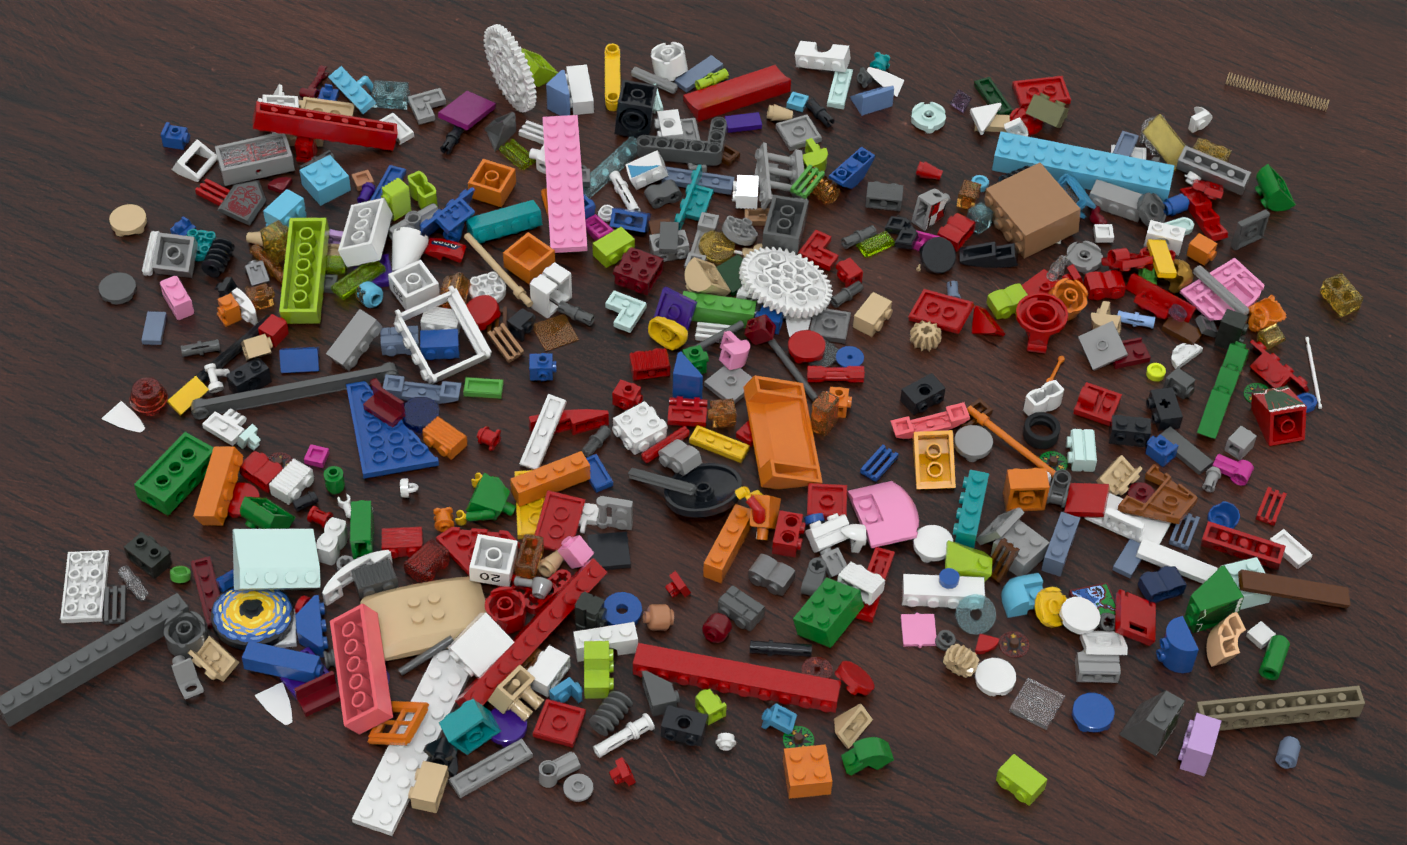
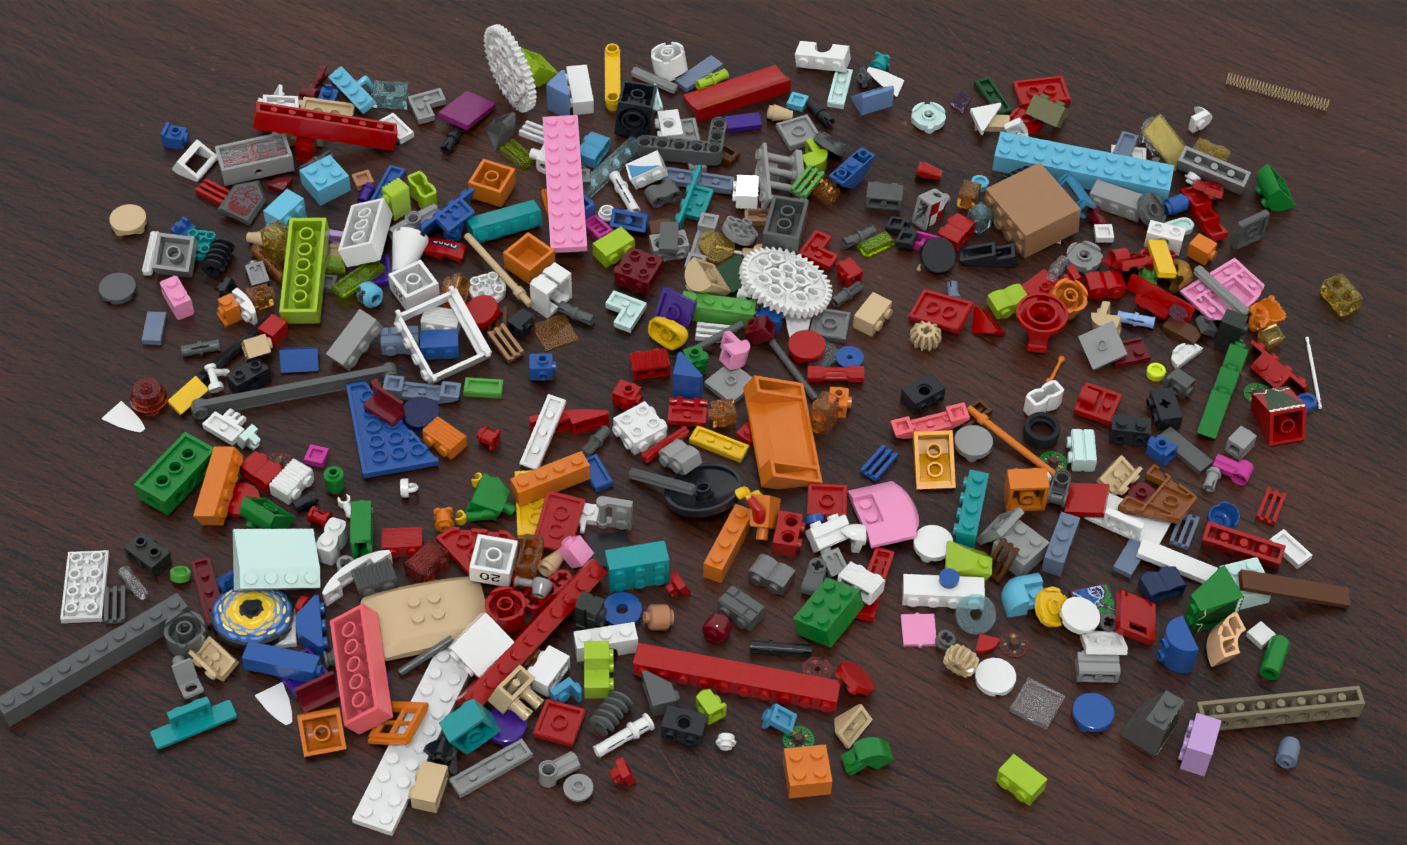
none -> teal bracket [150,697,237,750]
none -> orange brick [297,707,346,757]
none -> dark azure brick [580,131,611,169]
none -> teal brick [605,541,669,593]
none -> dark grey tile [813,131,847,157]

